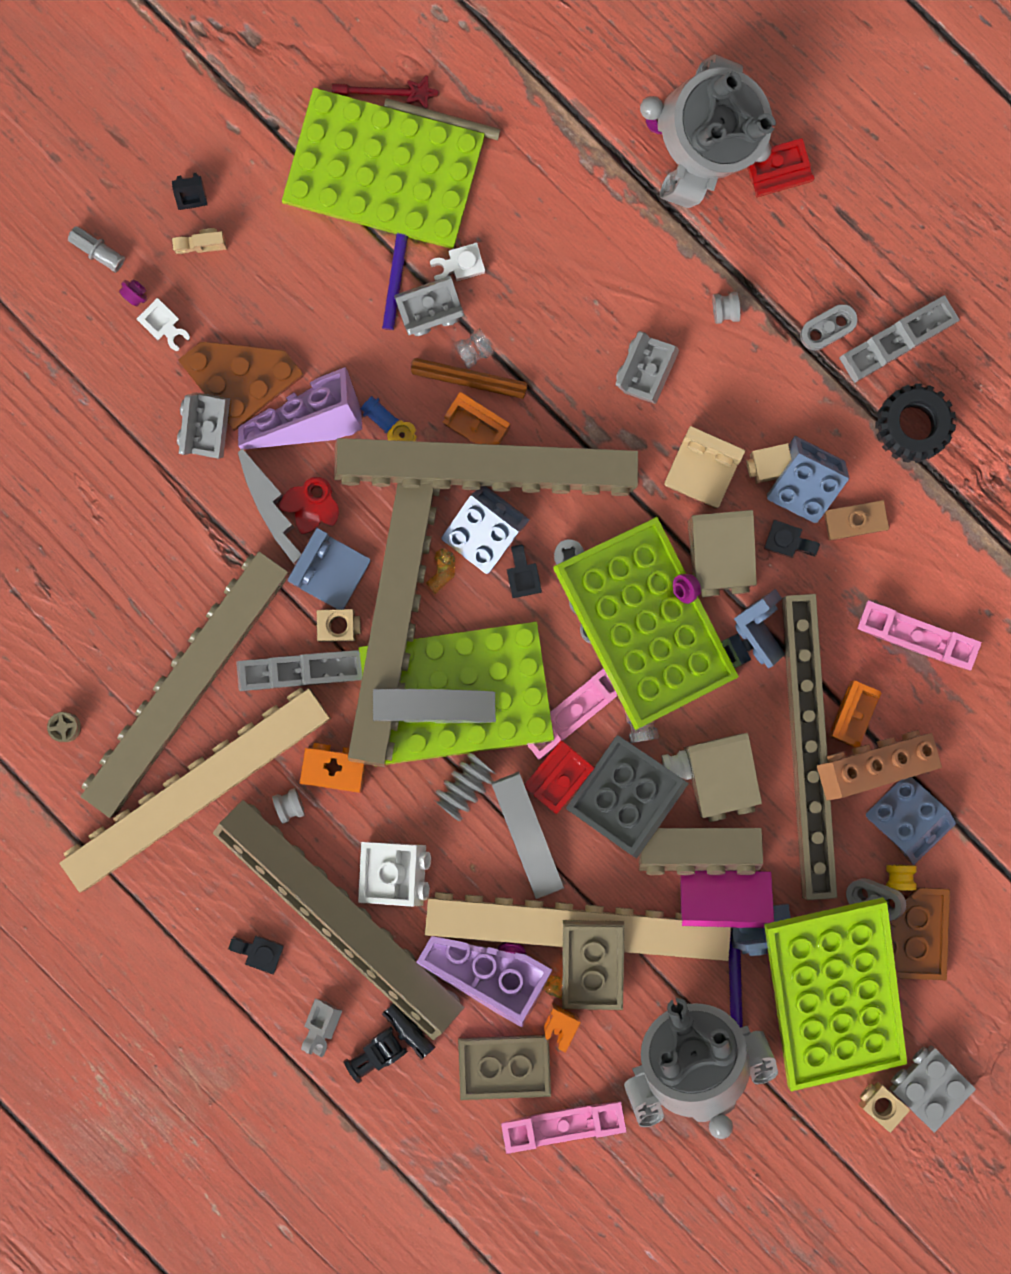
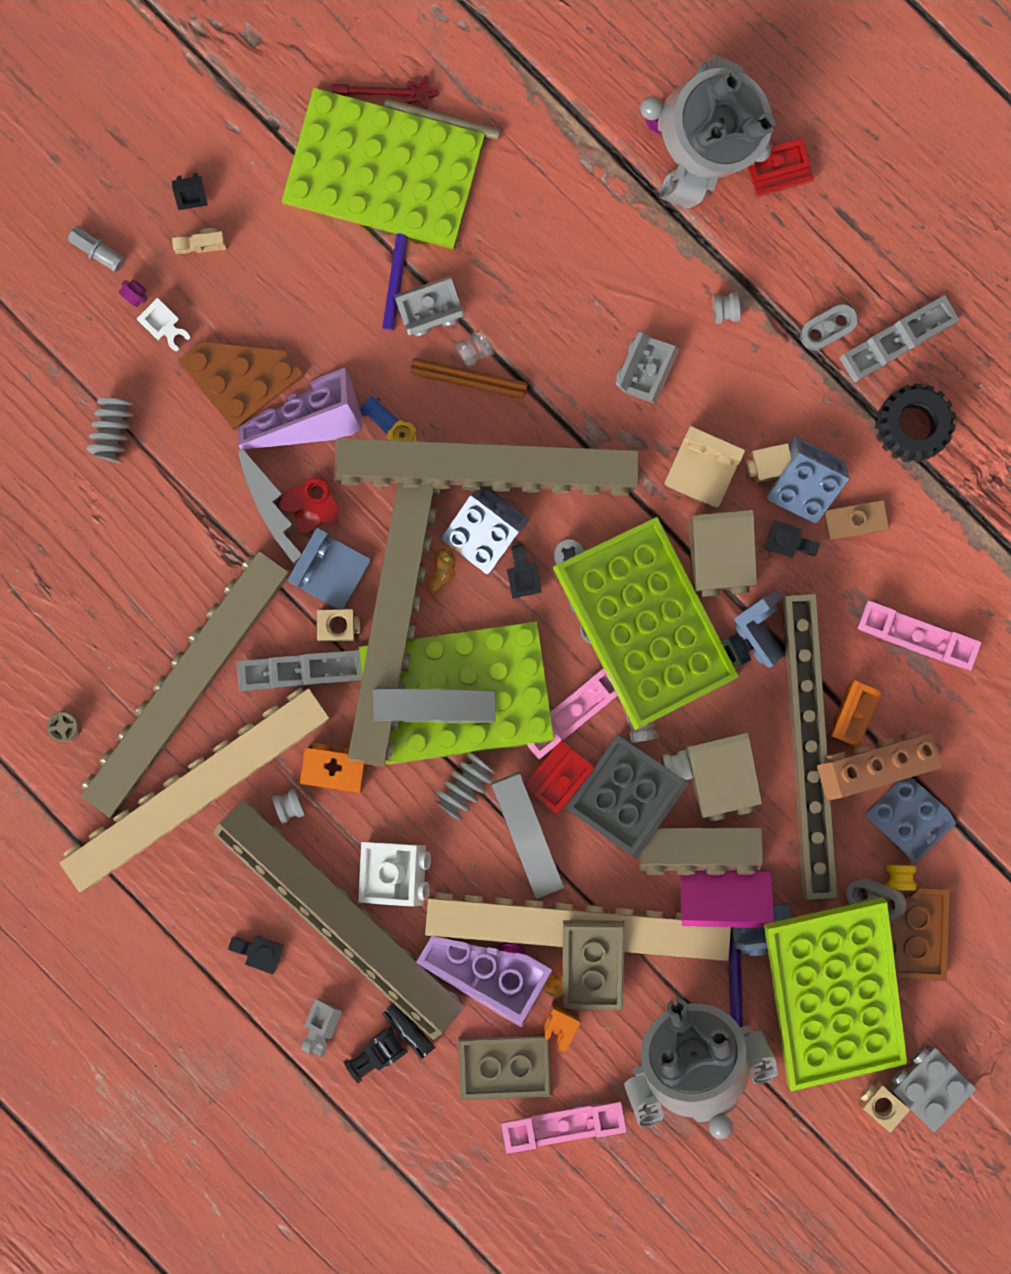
light grey bracket [177,392,230,459] -> none
white plate [430,243,485,281] -> none
orange hinge [442,392,510,445] -> none
magenta plate [673,574,701,604] -> none
none -> light grey piece [86,397,135,463]

